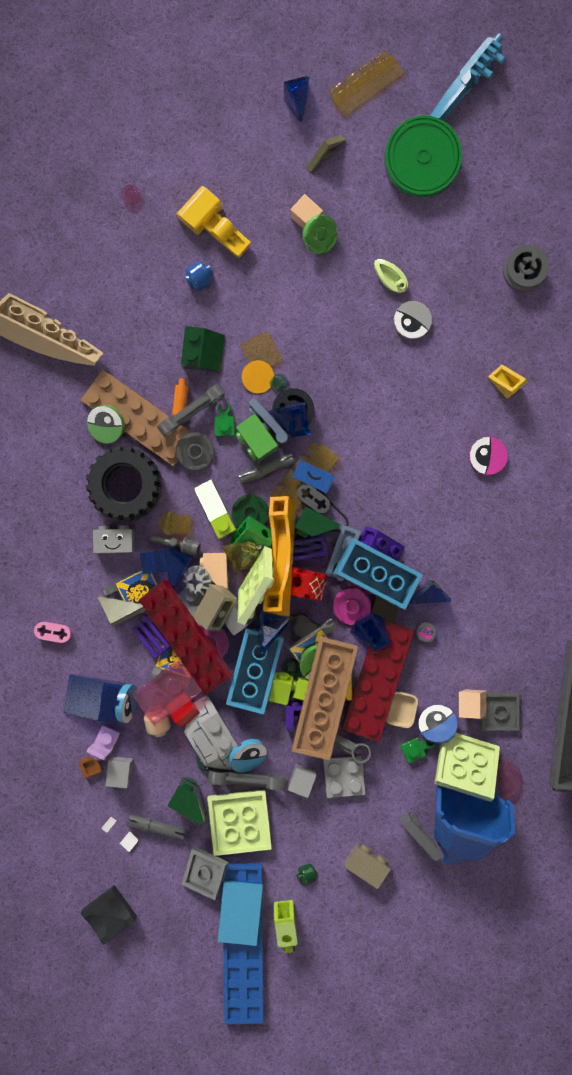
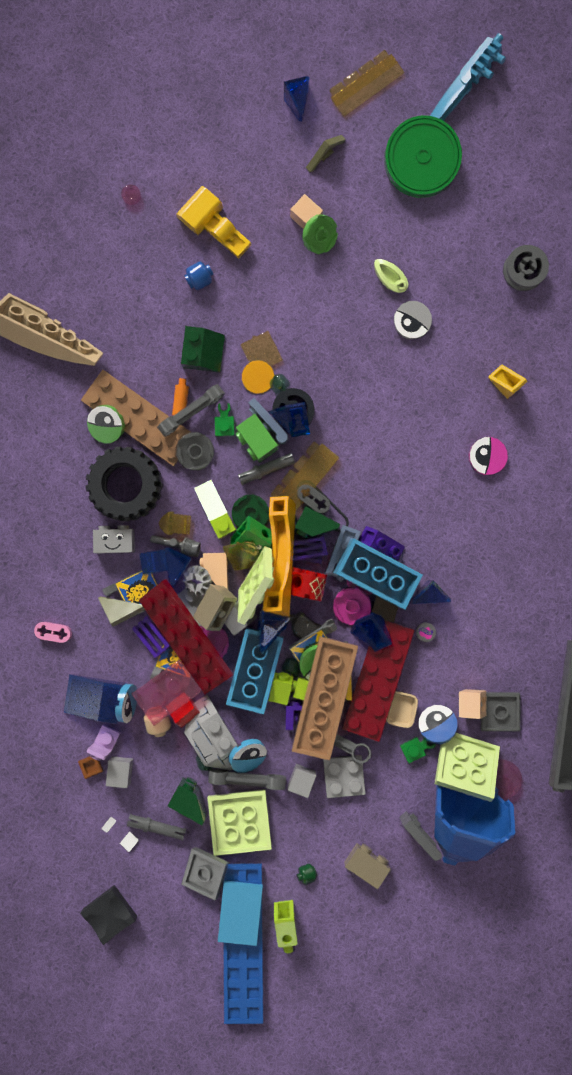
blue tile [292,460,335,494] -> none

